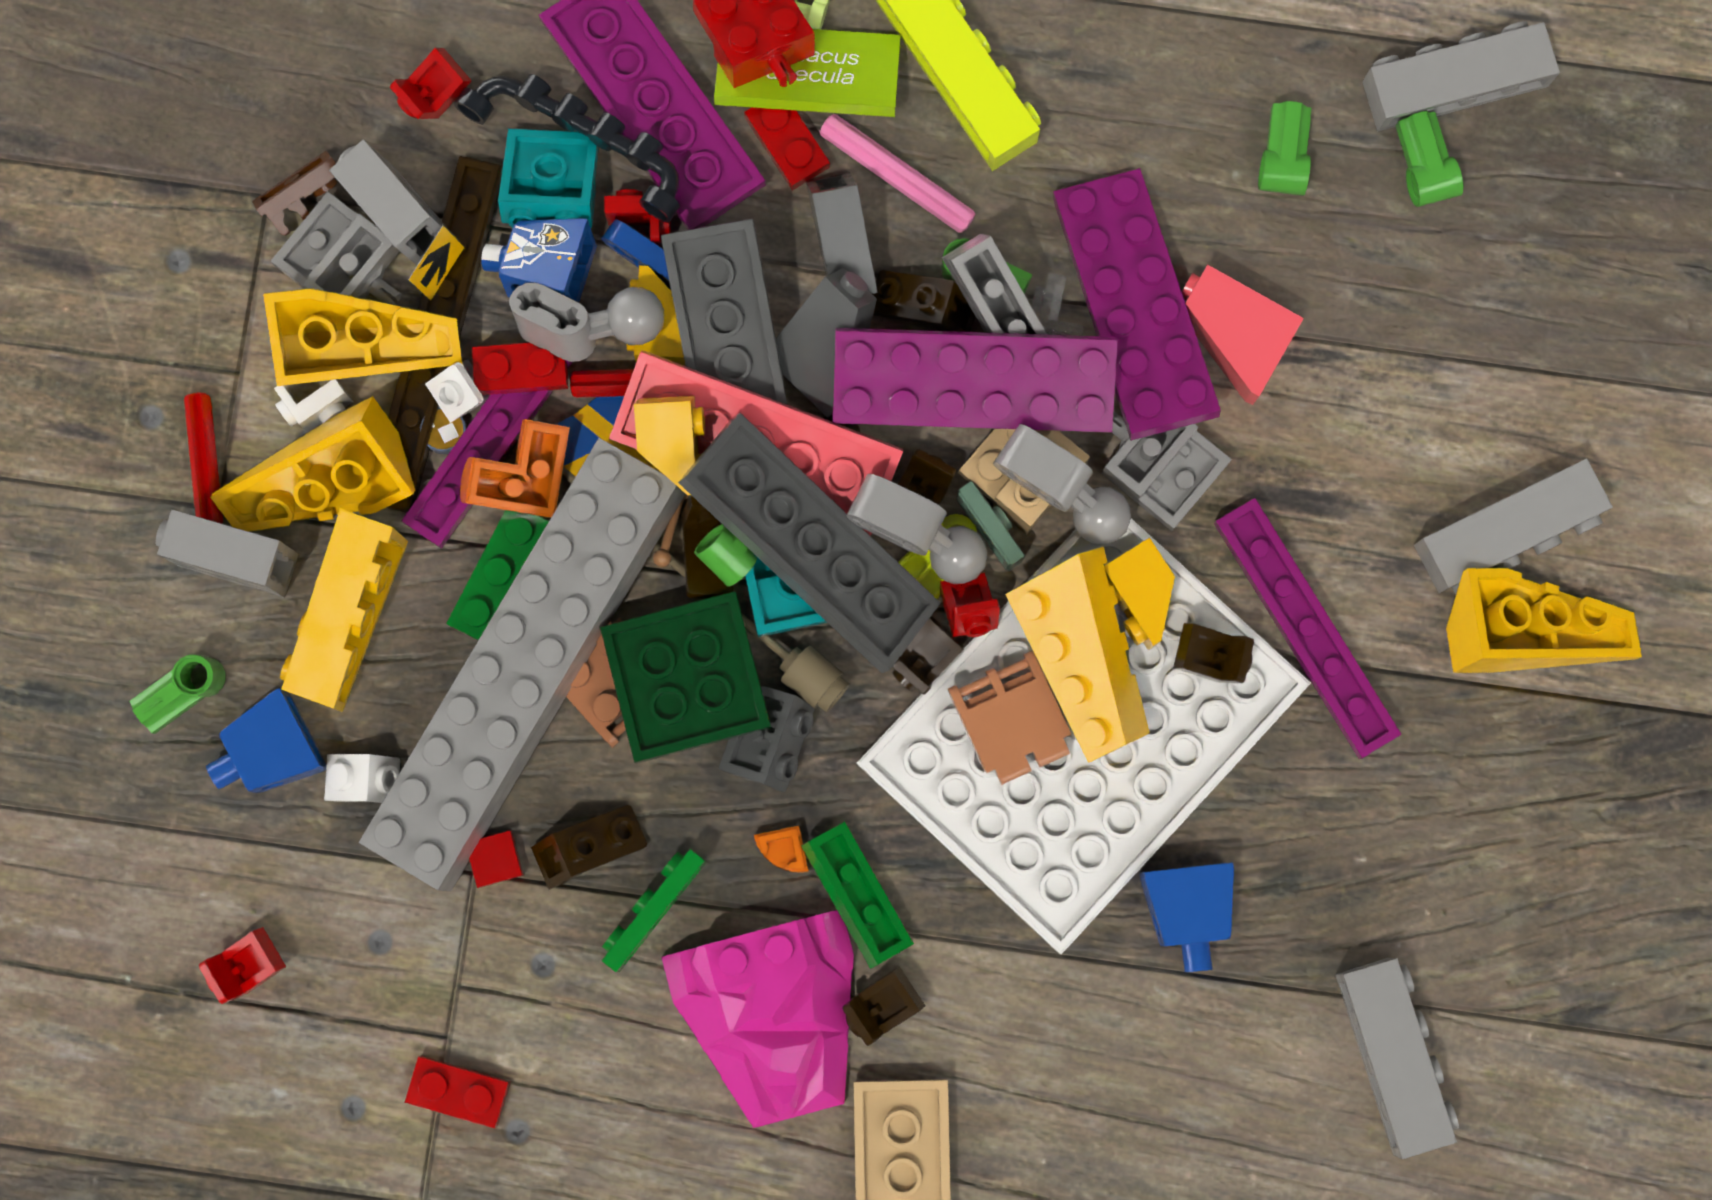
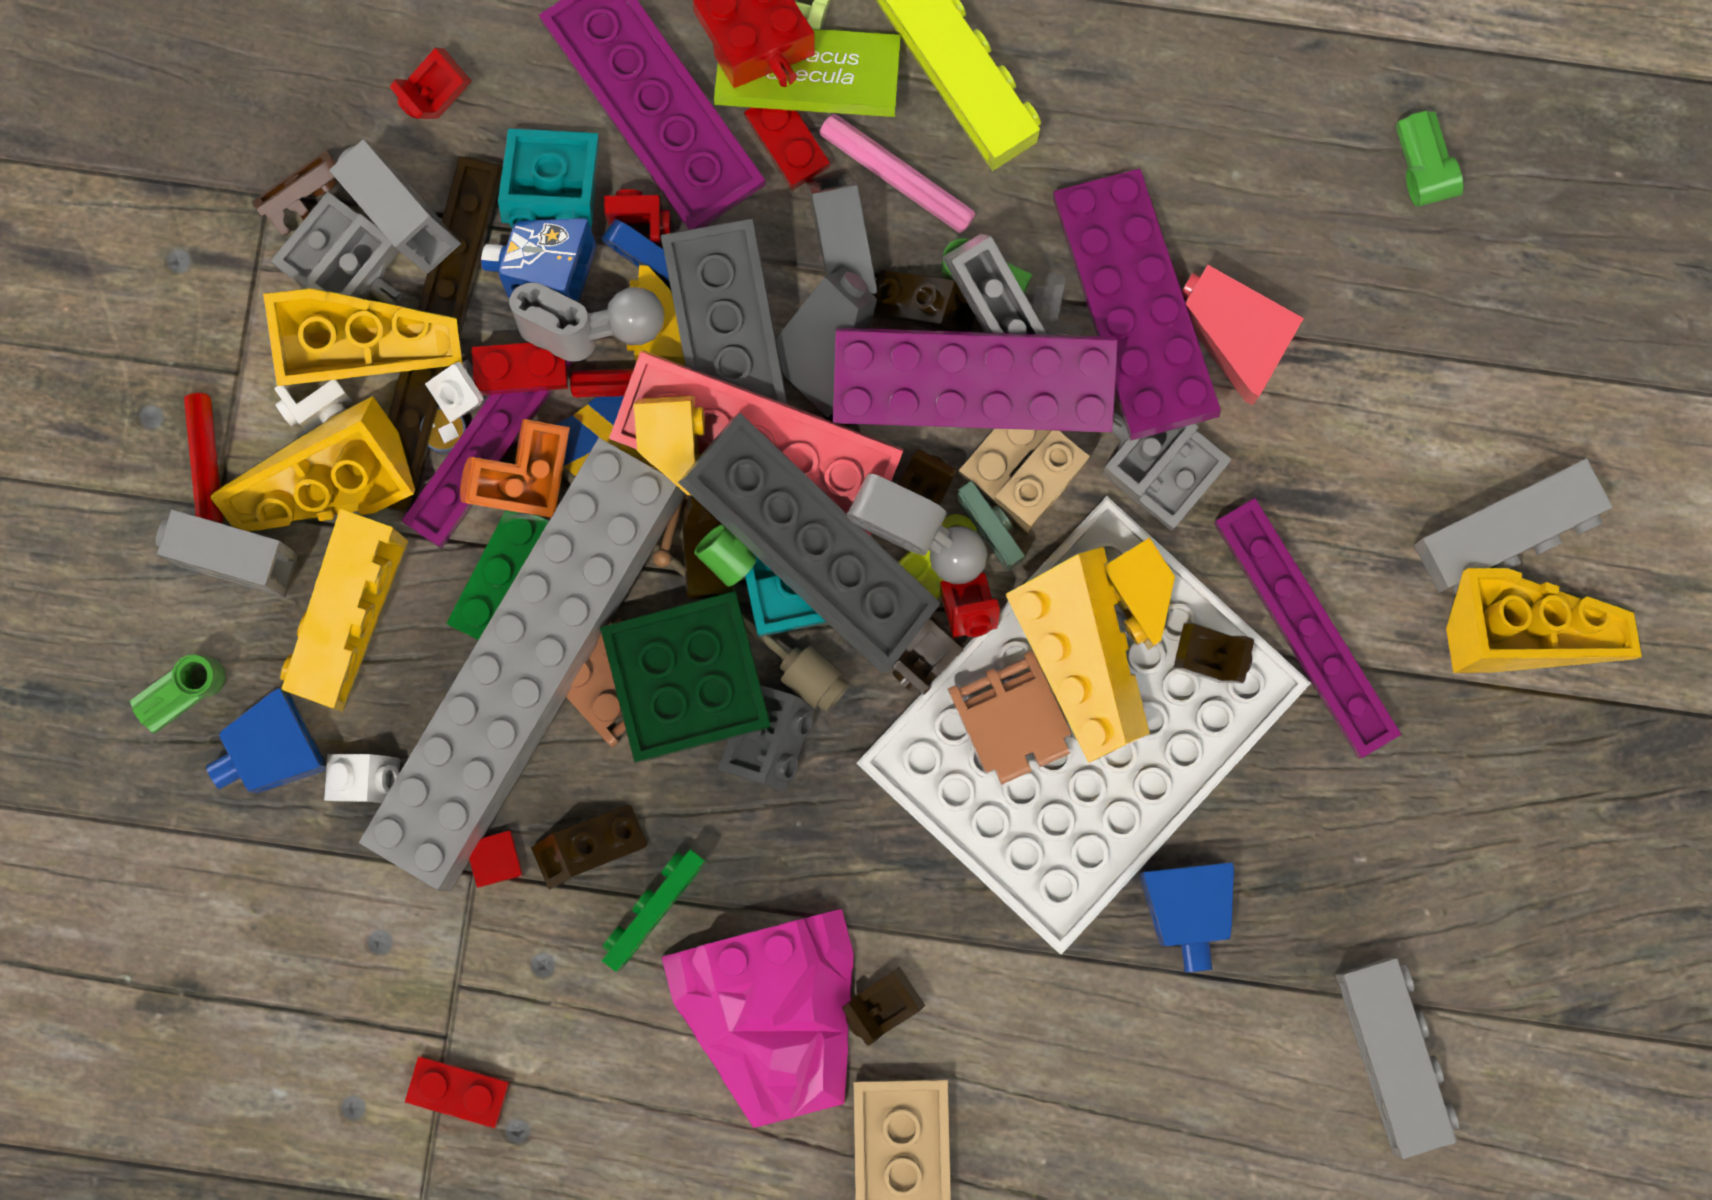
red bracket [199,927,286,1004] -> none
yellow sticker [408,225,464,301] -> none
black bar [454,74,680,223] -> none
orange tile [754,826,809,873] -> none
green plate [801,822,914,969] -> none
light grey beam [993,424,1131,545] -> none
bright green piece [1258,101,1312,196] -> none
light grey brick [1362,21,1560,132] -> none

